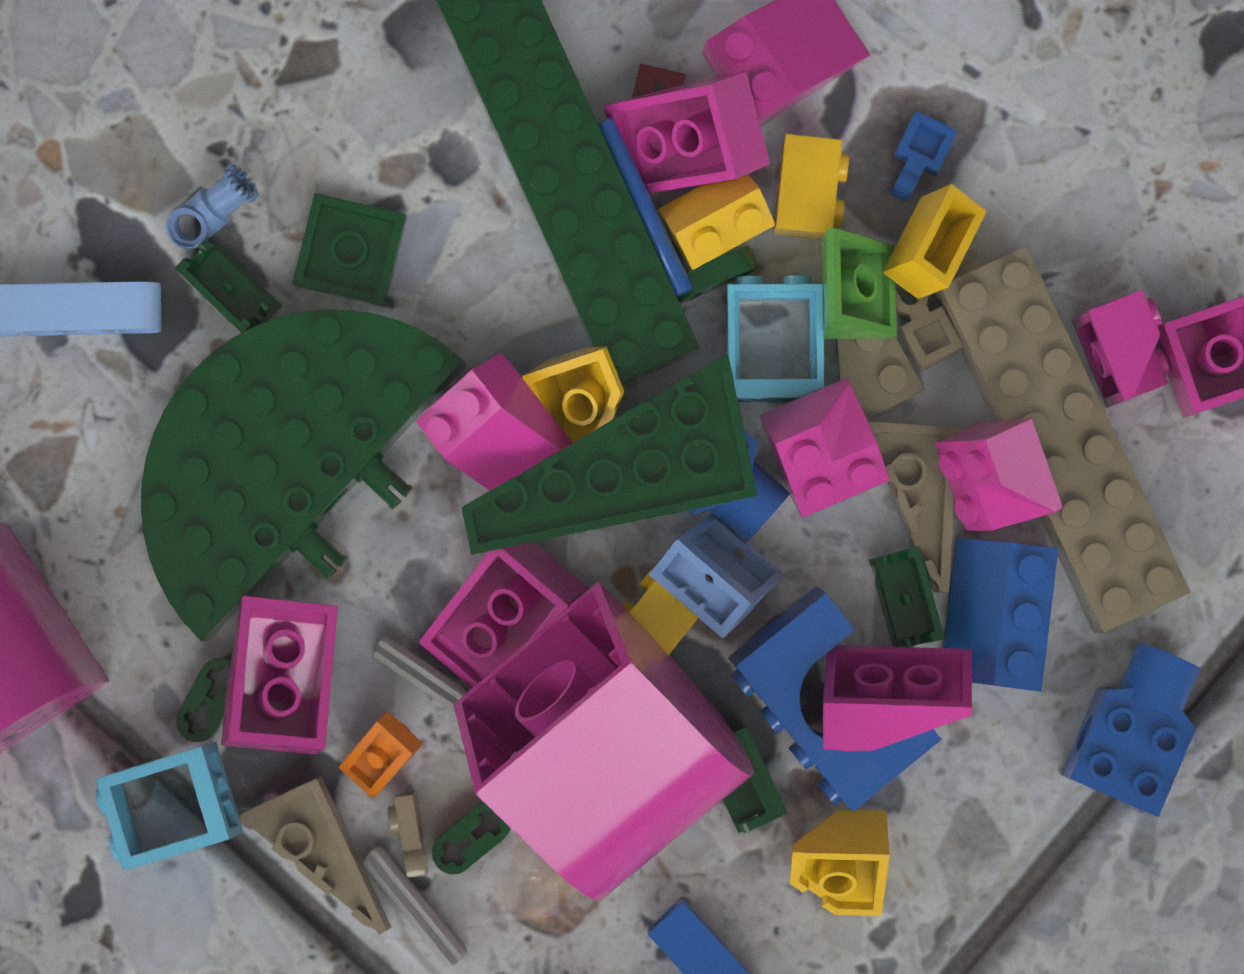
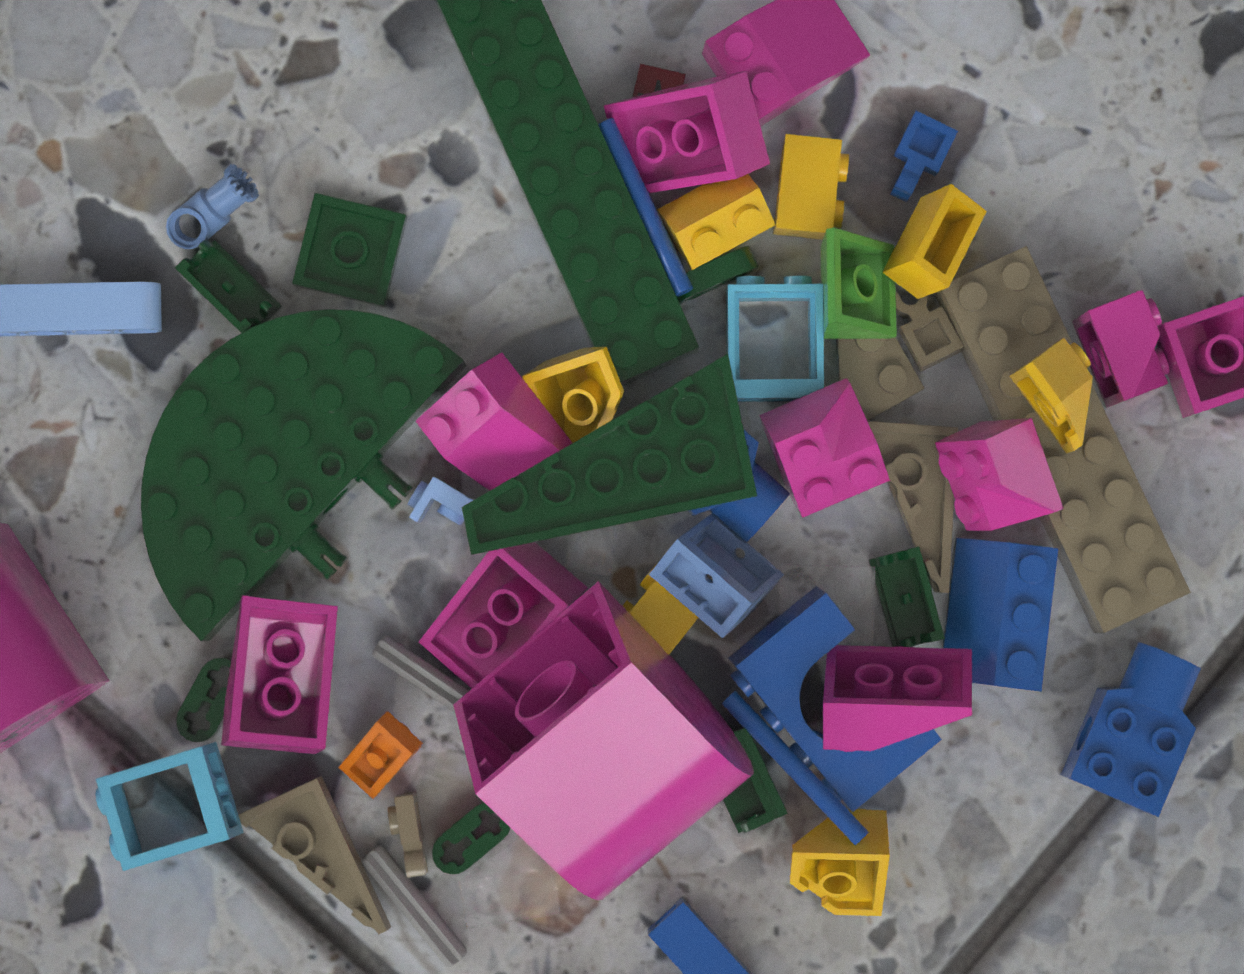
none -> light blue bracket [407,477,473,526]
none -> blue bar [722,691,869,845]
none -> yellow slope [1010,338,1093,454]

